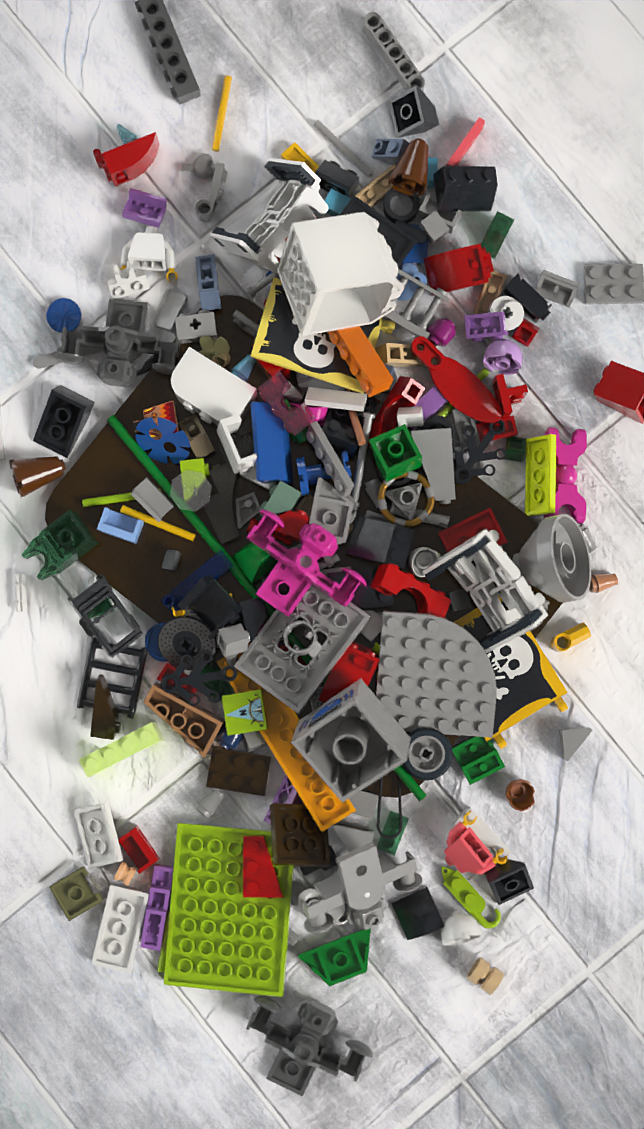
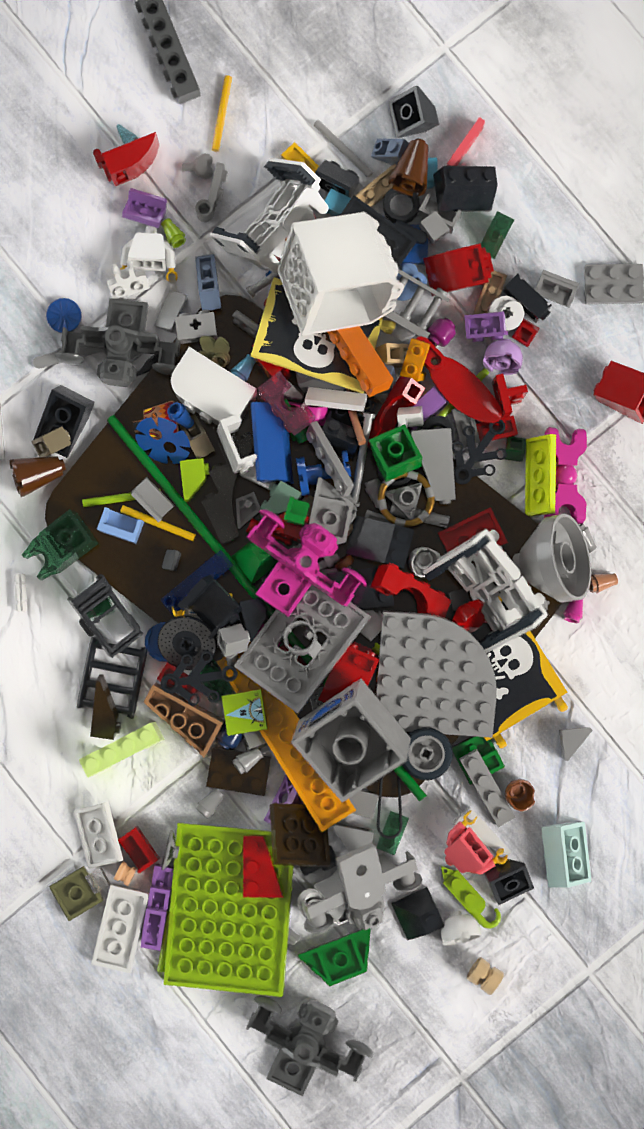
clear piece [170,470,212,512] -> none
light grey beam [364,12,425,91] -> none
yellow piece [551,622,592,652] -> none
none -> dark tan slope [31,427,71,457]
none -> lime cone [161,218,186,248]
none -> light grey dish [161,830,179,870]
none -> blue cone [167,402,194,429]
none -> light grey cone [232,747,263,774]
none -> green panel [284,496,310,527]
none -> reddish brown tile [335,554,355,572]
none -> light orange bracket [400,338,430,382]
none -> red piece [452,599,487,633]
none -> light grey plate [459,749,515,827]
none -> light aqua slope [541,822,591,888]
none -> dark pink cone [563,598,584,623]

